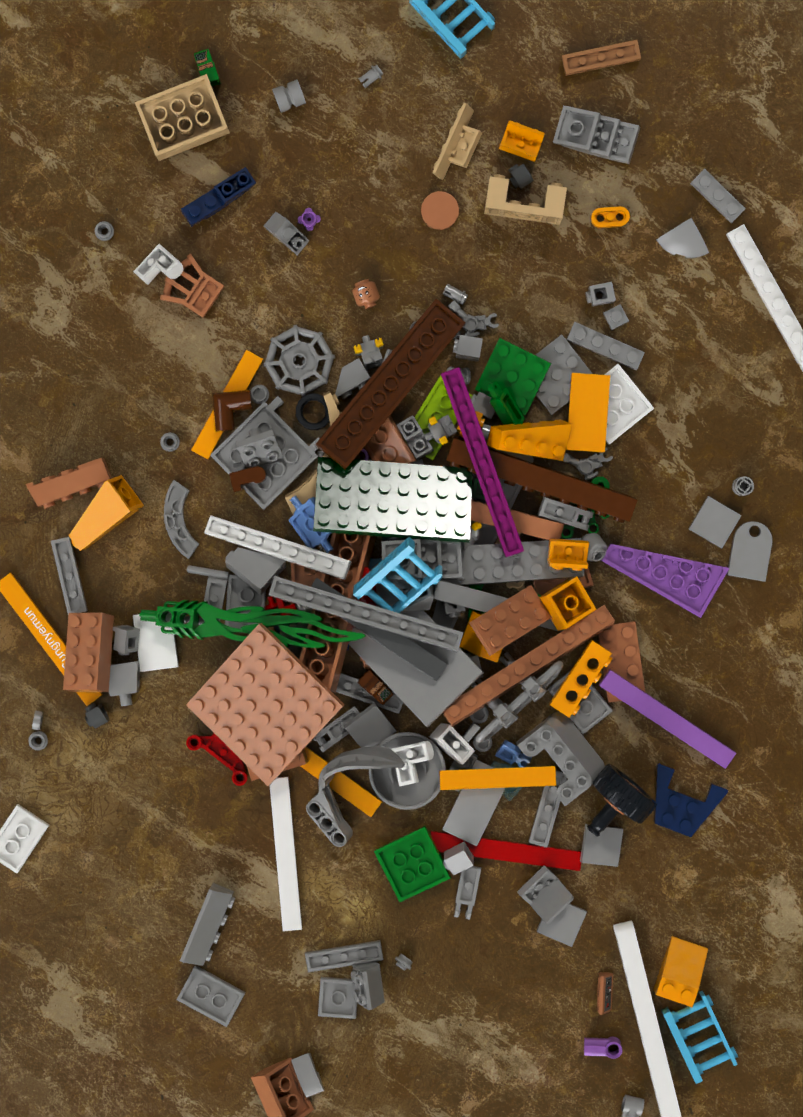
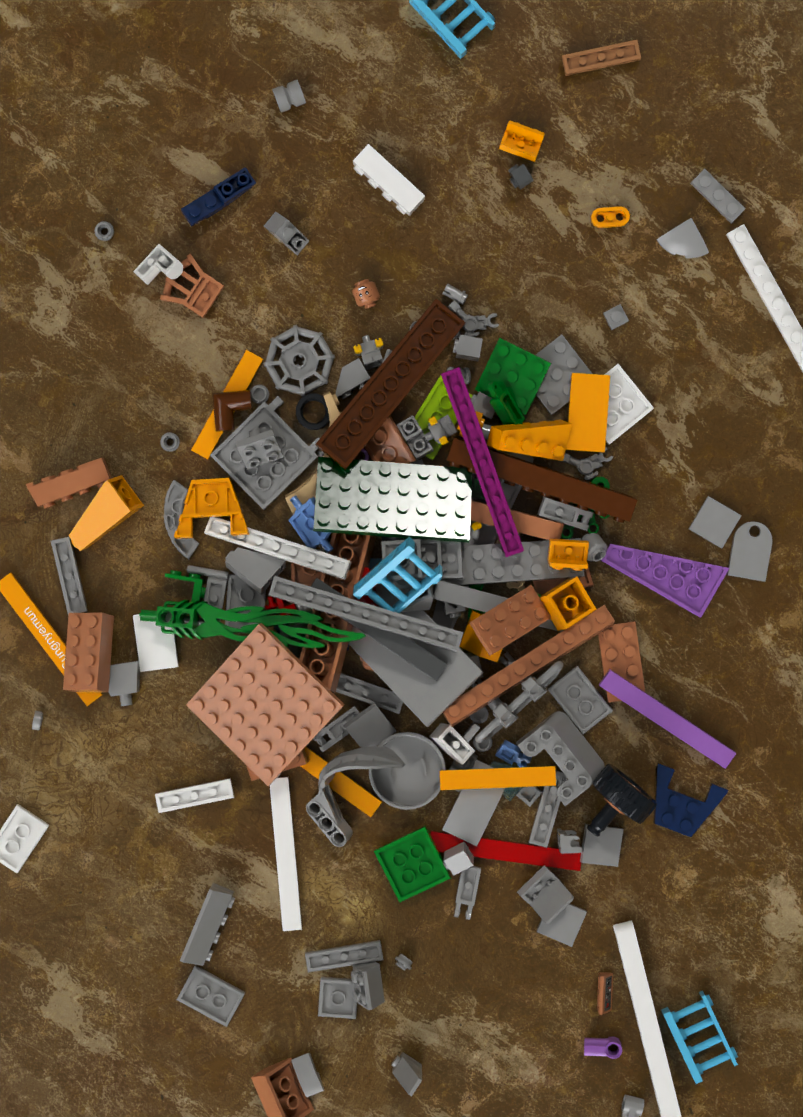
light grey plate [28,731,48,750] -> none
dark grey plate [85,703,110,729] -> none
light grey brick [113,625,140,655] -> none
tan slope [135,74,230,161] -> none
red plate [186,733,248,786] -> none
green leg [194,48,221,87] -> none
reddish brown leg [229,466,267,492] -> none
medium lavender plate [298,208,321,231] -> none
reddish brown leg [357,669,394,705] -> none
light grey pin [358,65,383,89] -> none
white brick [391,741,434,787] -> none
nougat tile [421,191,459,230] -> none
tan bracket [433,103,482,180] -> none
tan plate [484,174,567,225] -> none
light orange brick [549,639,612,718] -> none
light grey slope [553,105,640,164] -> none
light grey plate [567,322,645,371] -> none
light grey brick [585,282,616,307] -> none
light orange slope [653,936,708,1007] -> none
light grey wheel [732,476,754,496] -> none
none -> white plate [155,778,234,813]
none -> green bracket [165,570,206,602]
none -> light orange wing [174,478,249,539]
none -> white brick [353,144,425,216]
none -> light grey slope [391,1052,422,1097]
none -> light grey tile [515,786,542,807]
none -> light grey hinge [557,828,582,854]

